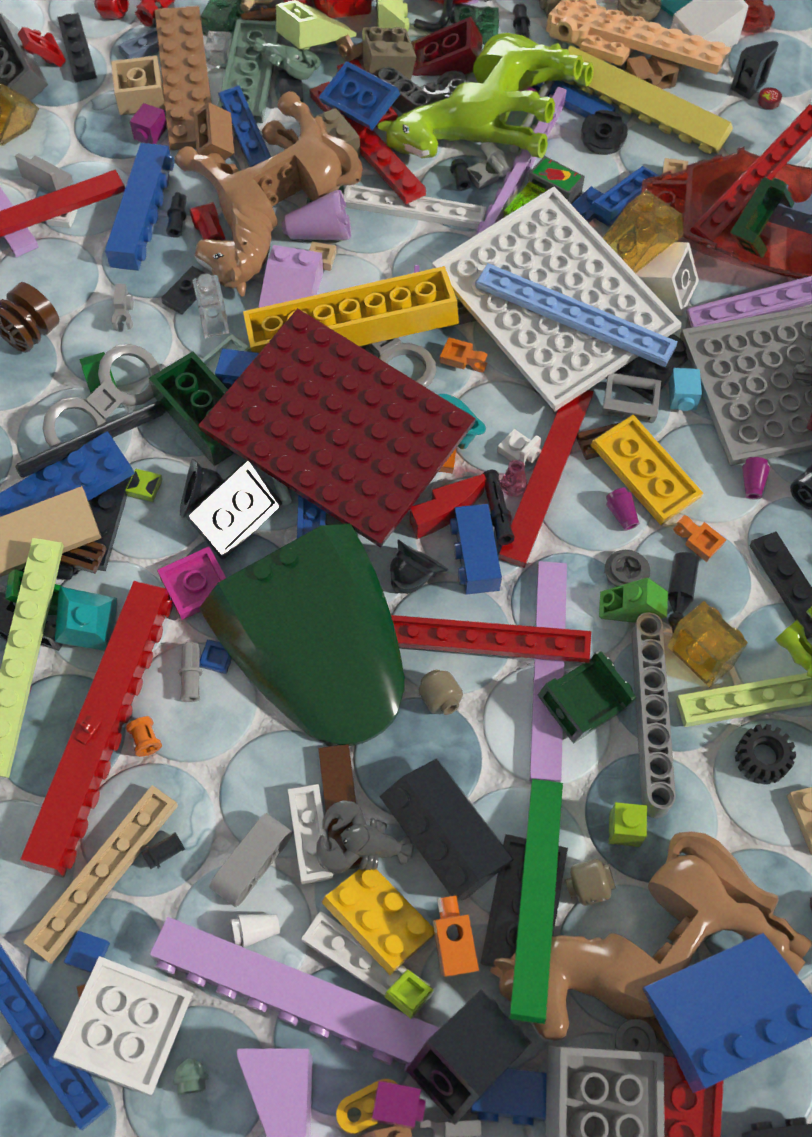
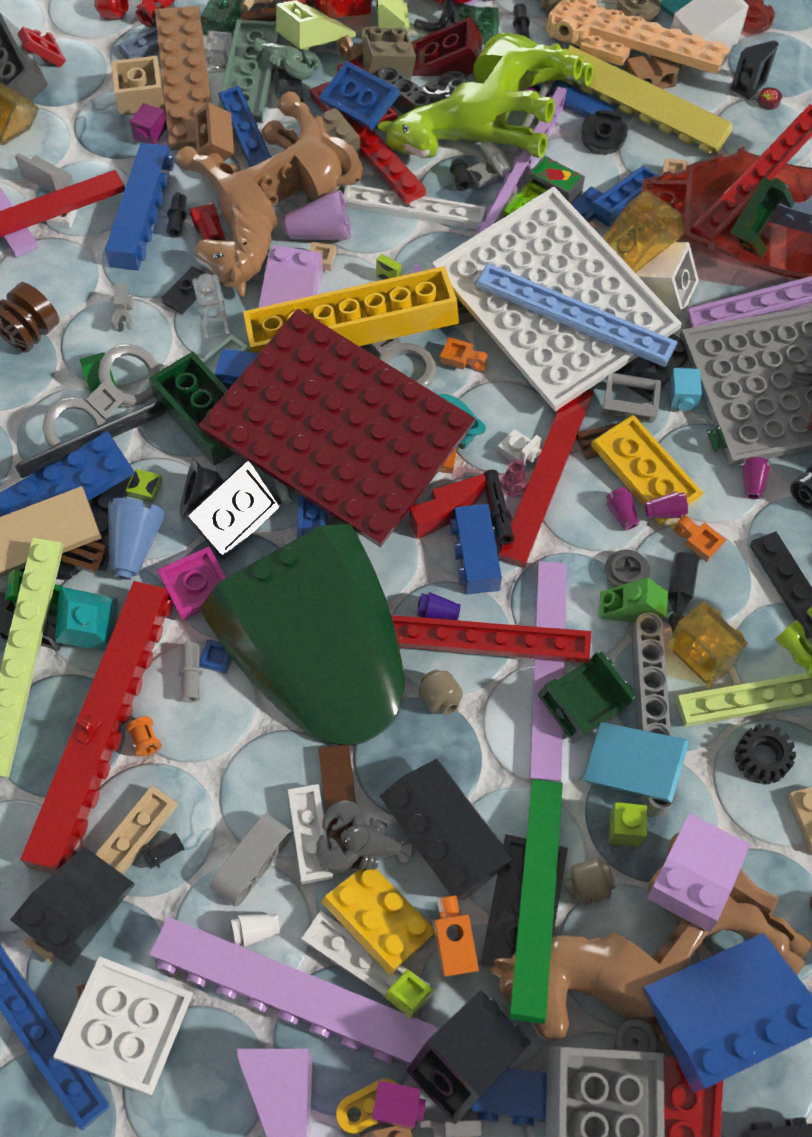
black plate [57,13,97,83] -> none
blue tile [64,930,110,973] -> none
sand green plate [173,1059,208,1095] -> none
black piece [390,539,448,593] -> none
none -> black slope [10,847,135,967]
none -> medium blue cone [108,498,165,580]
none -> lime tile [376,254,402,280]
none -> dark purple cone [417,592,461,620]
none -> medium azure tile [583,722,689,803]
none -> magenta cone [645,491,688,518]
none -> lavender slope [647,813,751,933]
none -> dark green bush [706,425,727,452]

